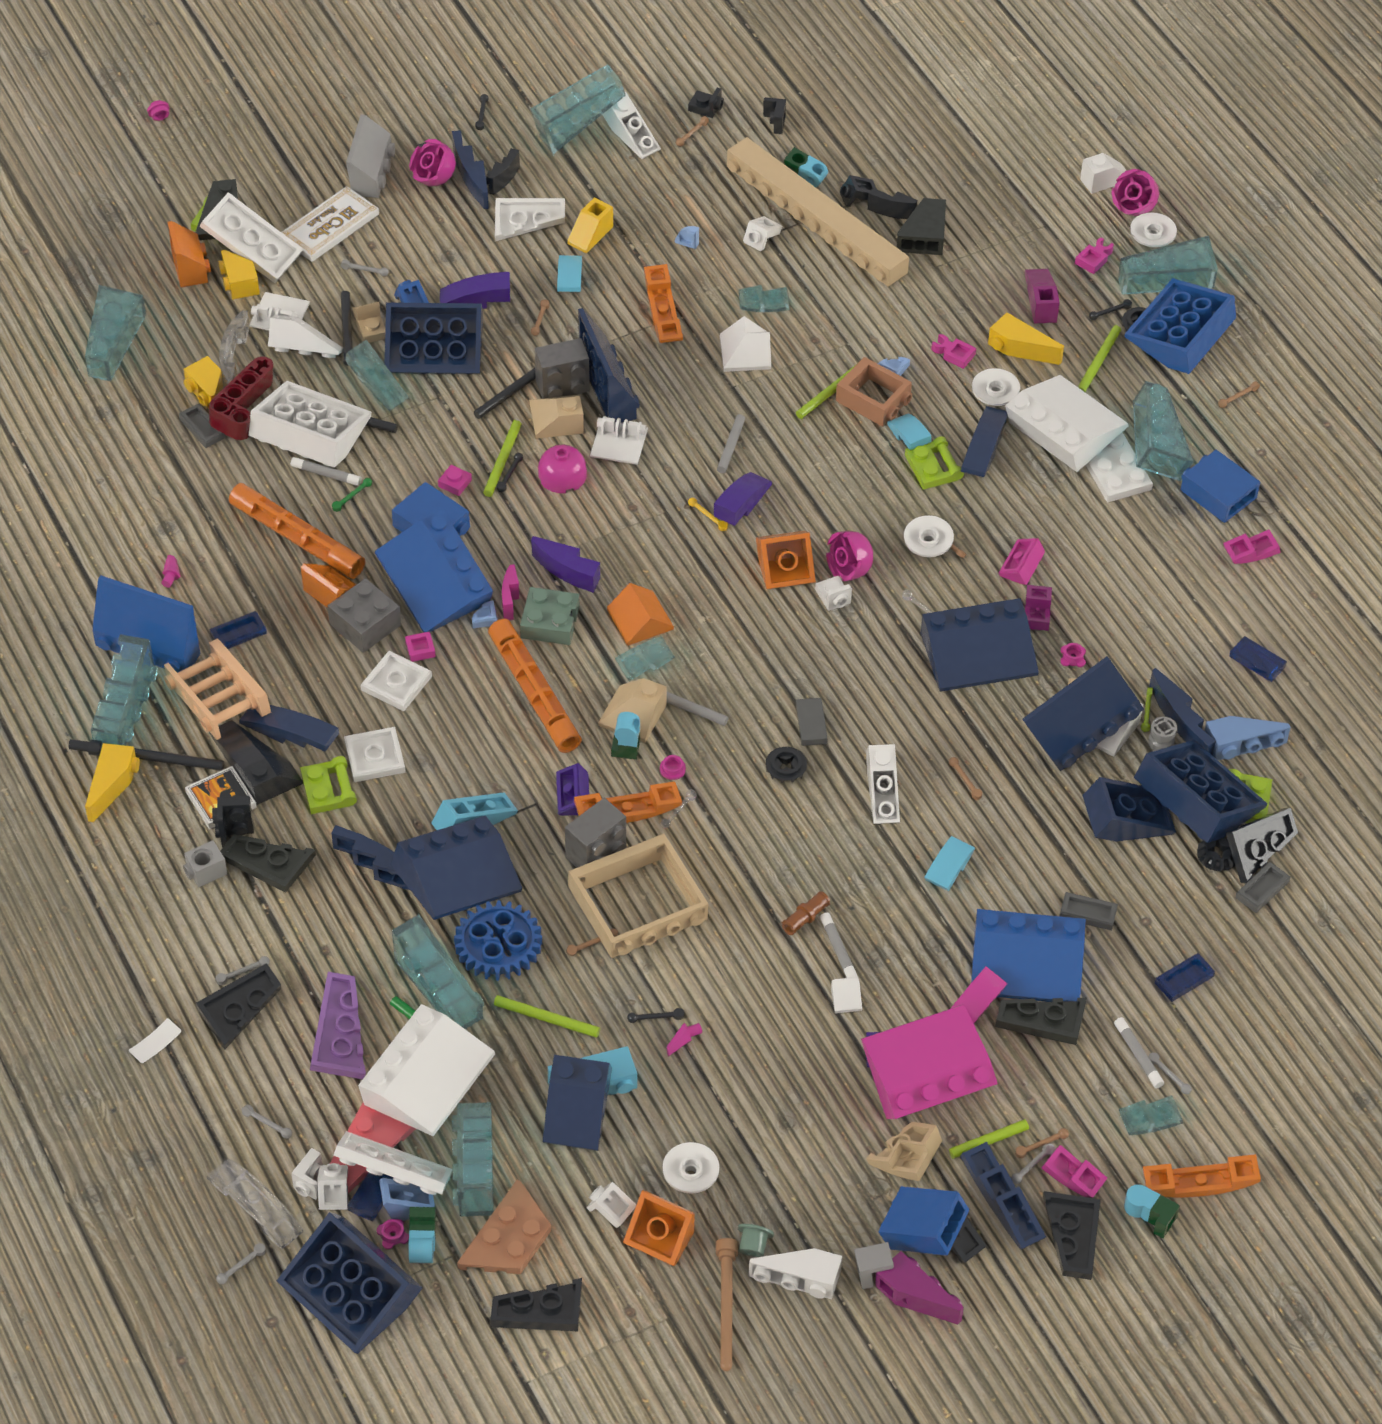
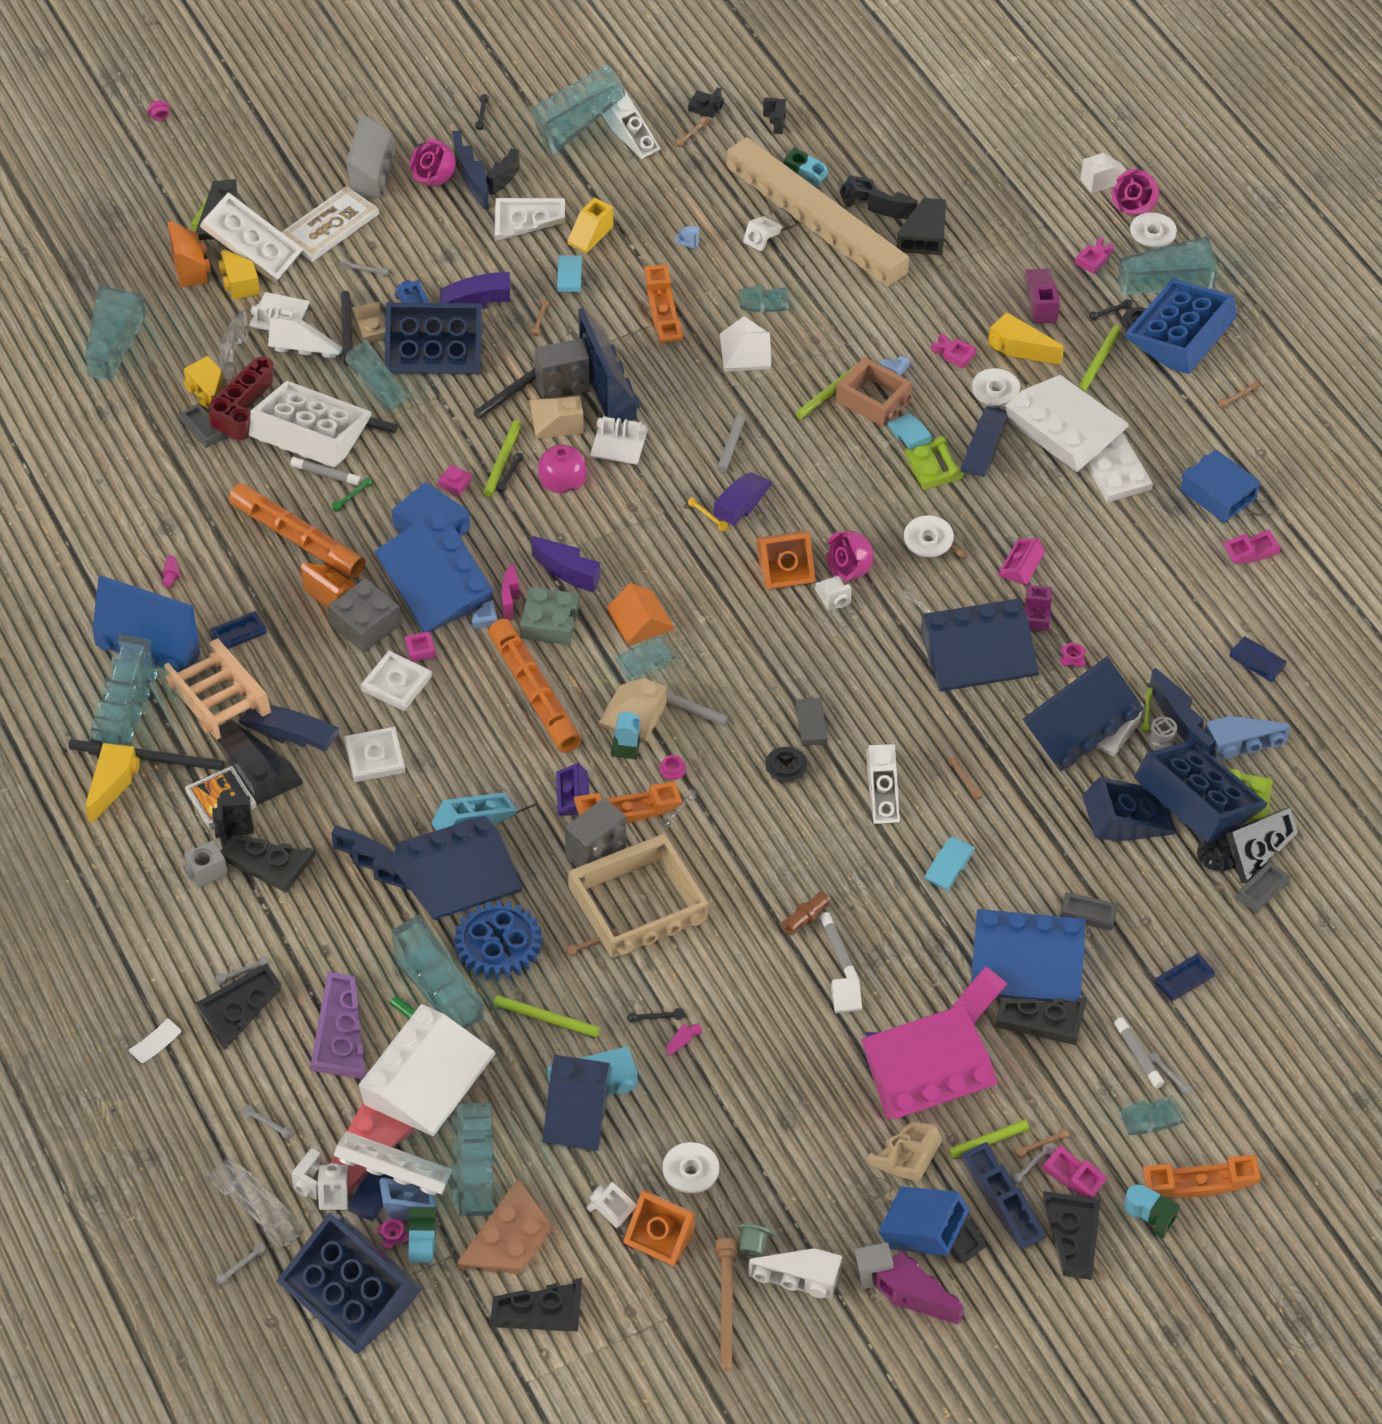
lime plate [300,756,357,814] -> none
clear light blue wedge [1133,381,1194,481] -> none

